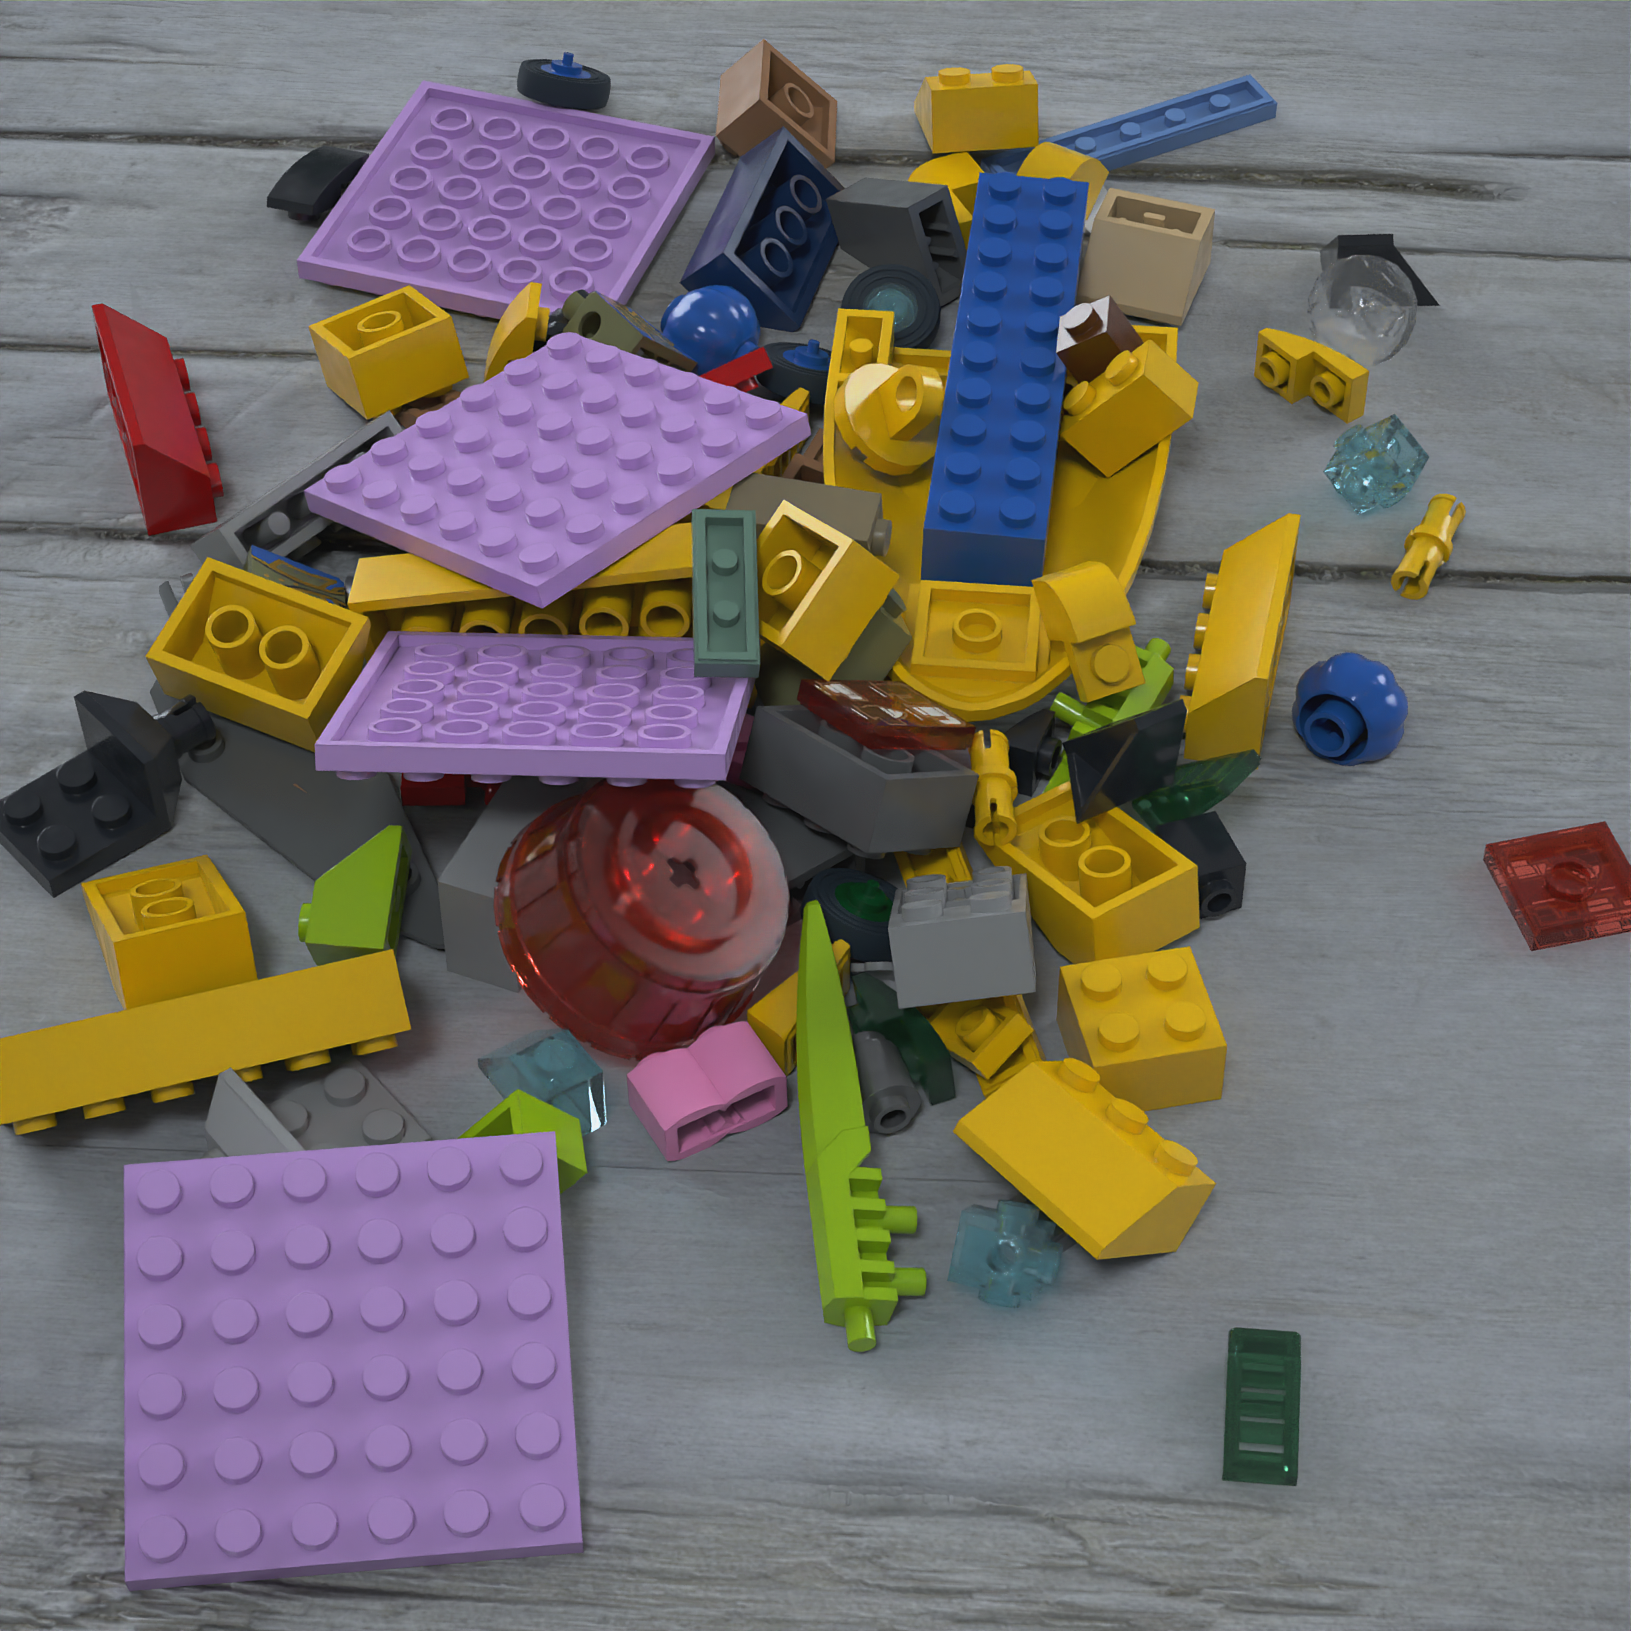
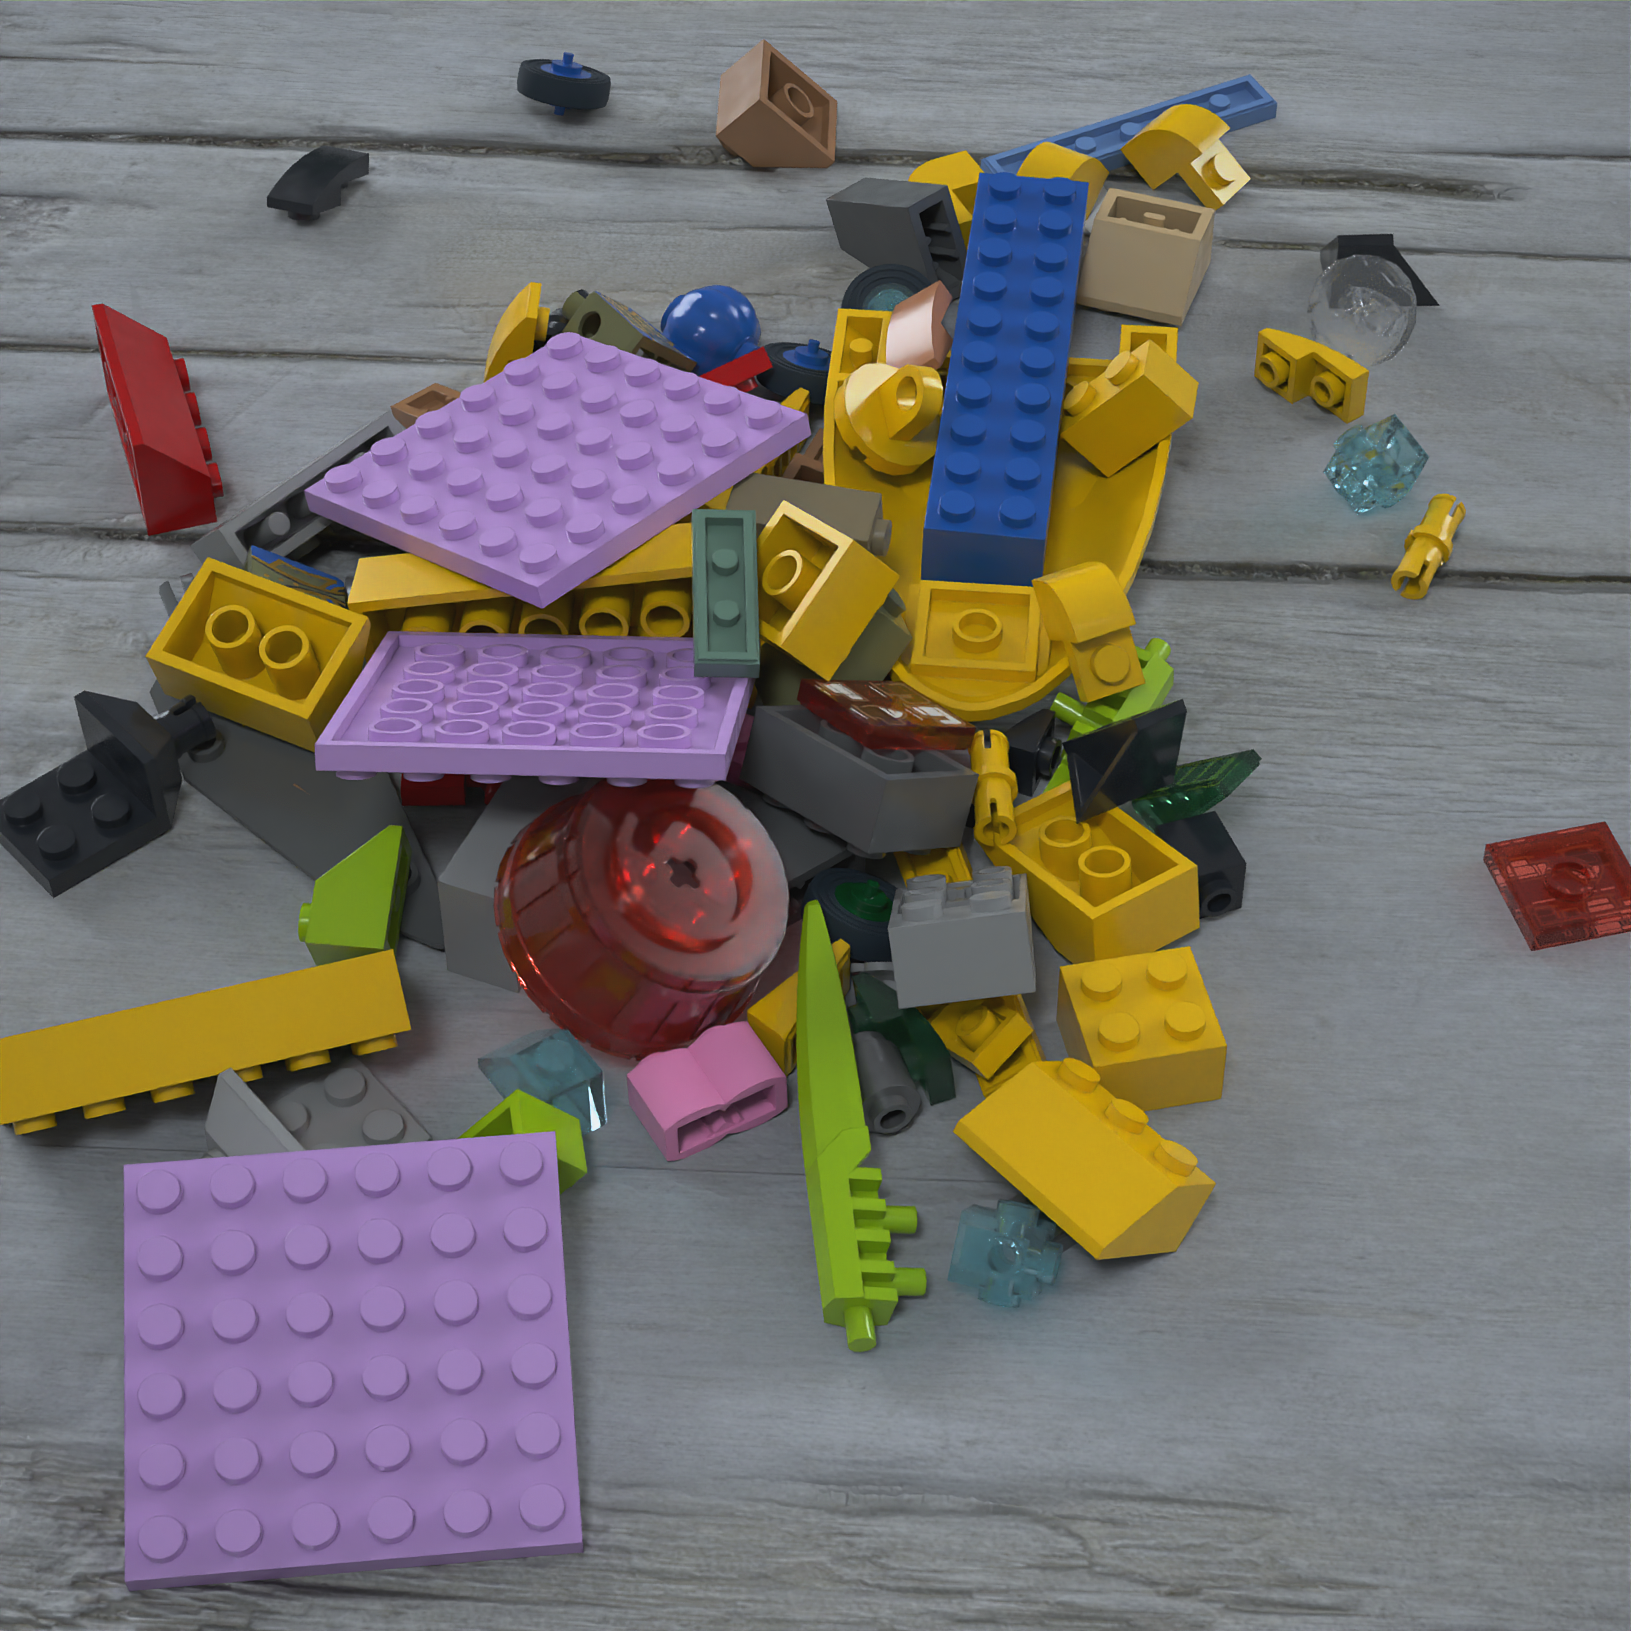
yellow slope [81,854,258,1010] -> none
lavender plate [297,80,715,319] -> none
yellow brick [308,285,469,420] -> none
dark blue slope [679,126,845,332] -> none
yellow slope [914,64,1039,153] -> none
reddish brown brick [1056,295,1144,384] -> none
yellow slope [1179,513,1301,770] -> none
clear green slope [1222,1327,1301,1486] -> none
blue plant [1292,652,1408,766] -> none
none -> nougat slope [886,280,953,370]
none -> yellow brick [1120,104,1251,211]

